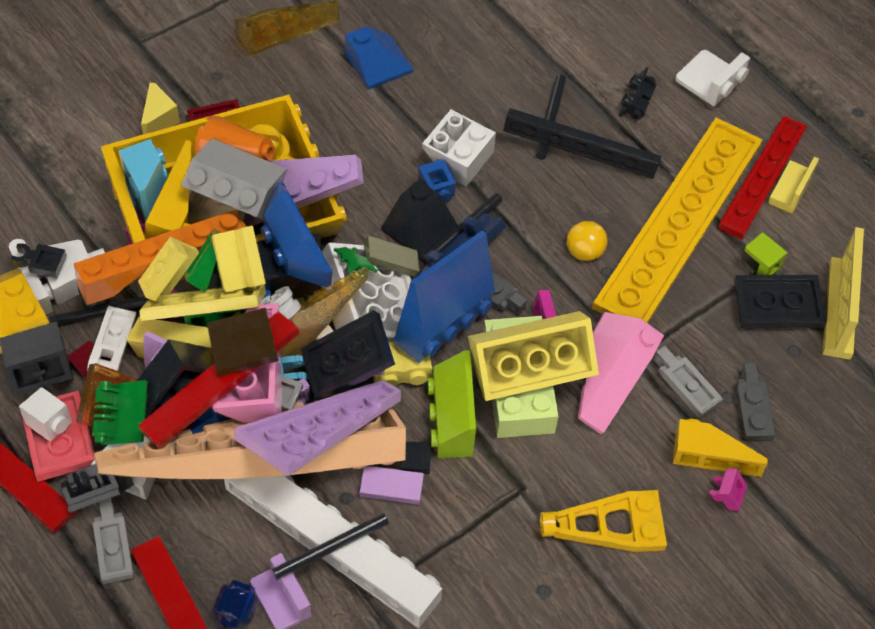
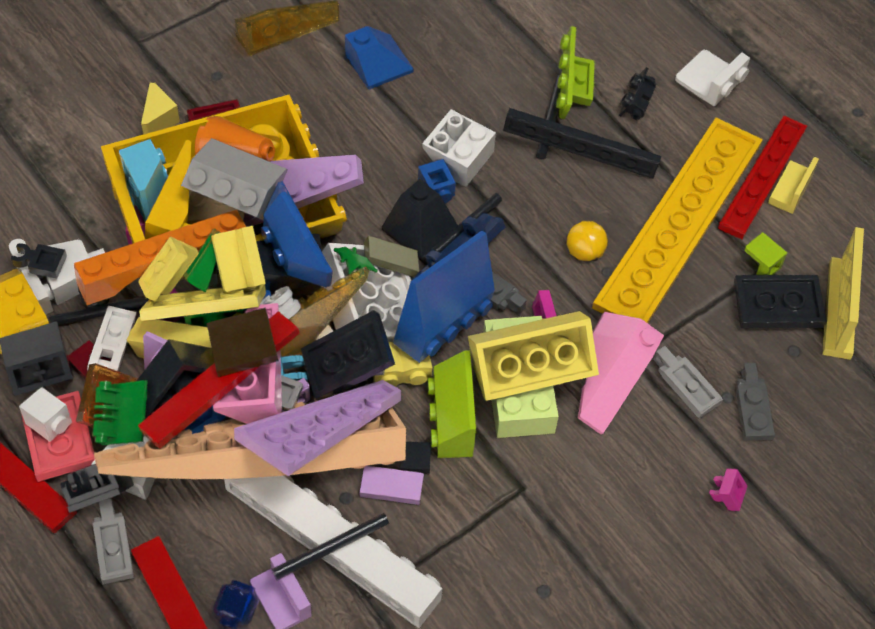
yellow plate [540,490,667,552] -> none
yellow slope [673,419,768,477] -> none
none -> lime bracket [556,26,595,120]

